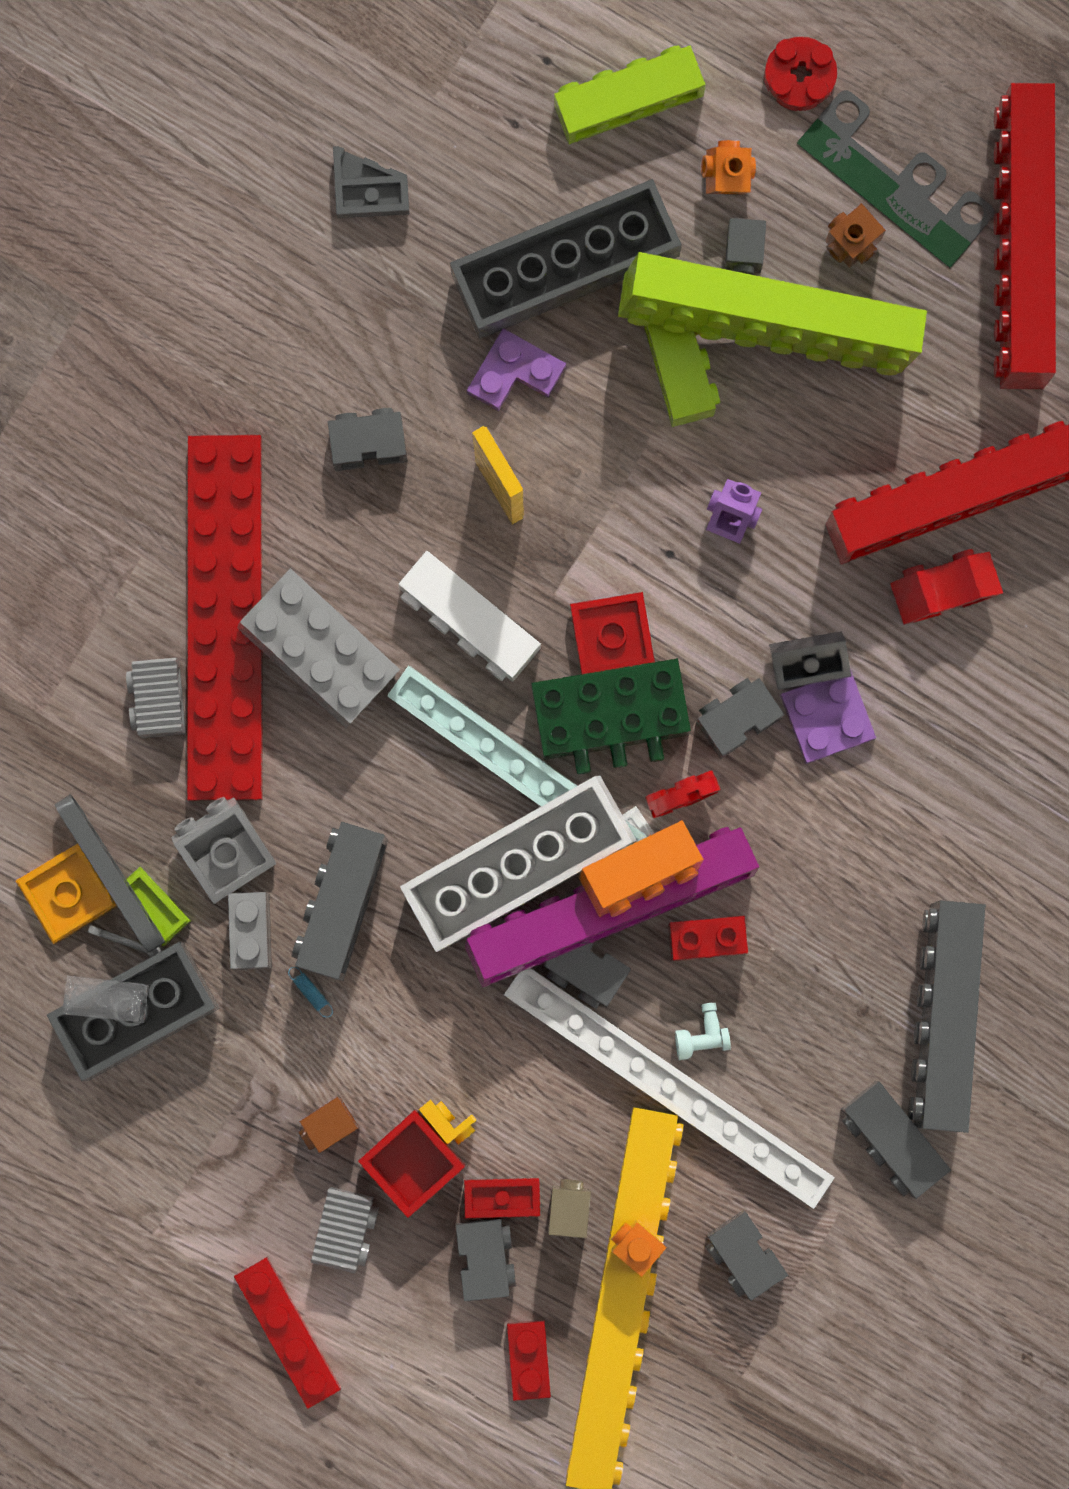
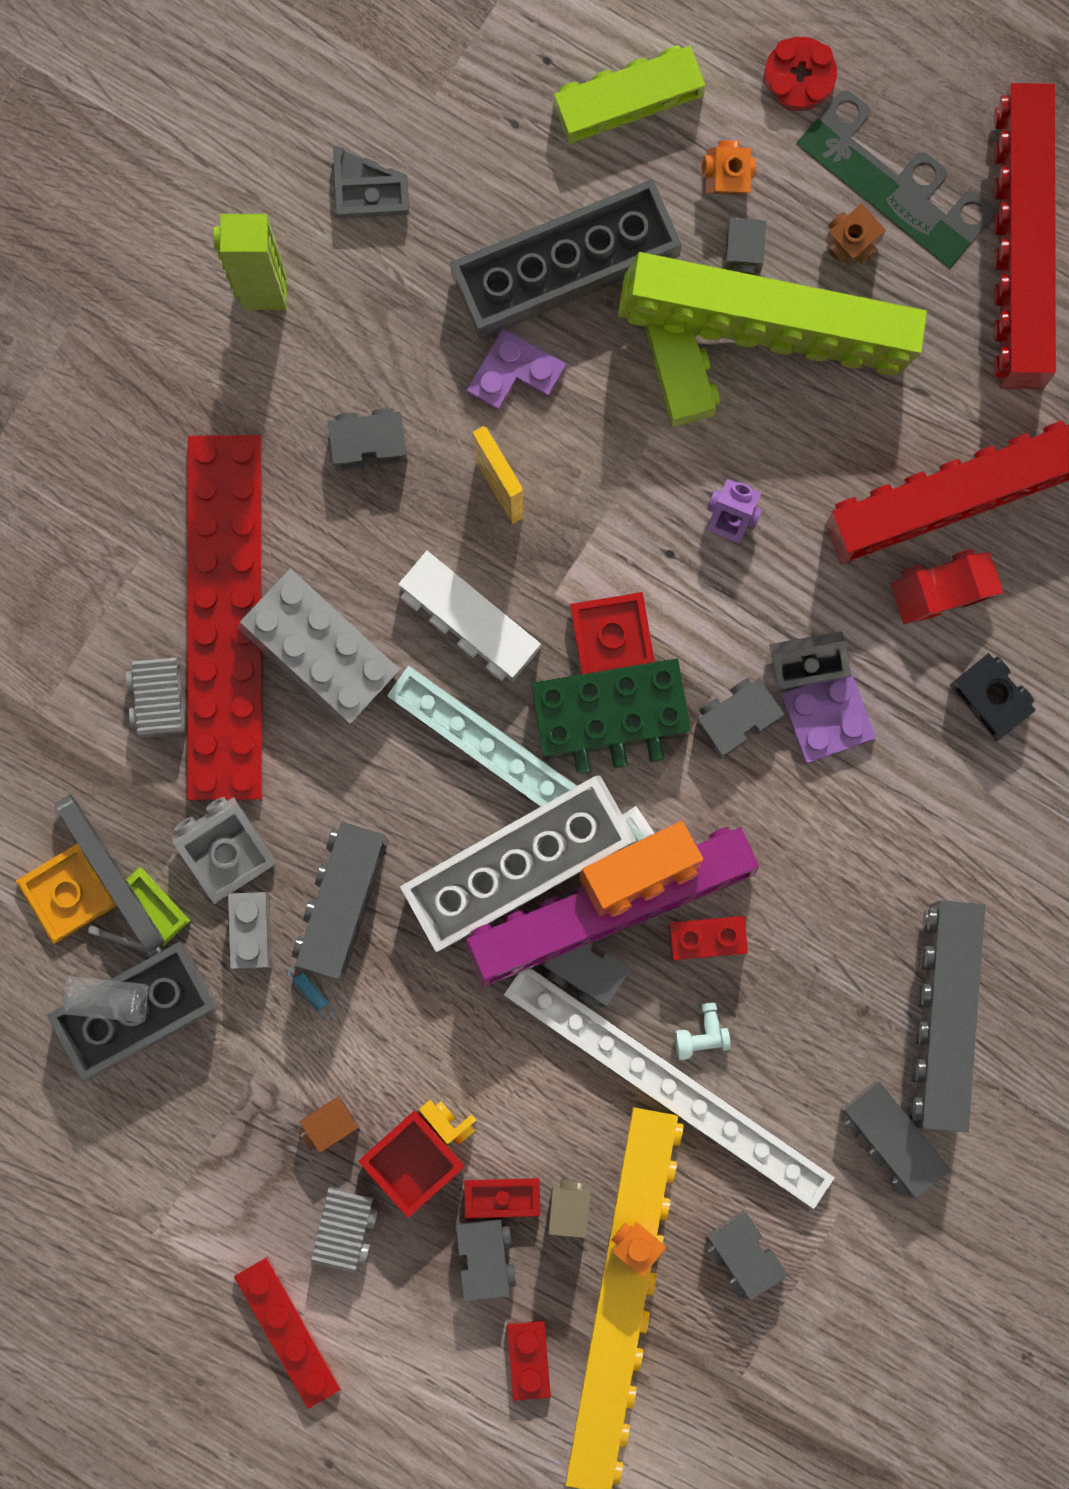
red plate [645,770,721,819] -> none
none -> lime brick [213,214,287,310]
none -> black brick [950,653,1036,742]

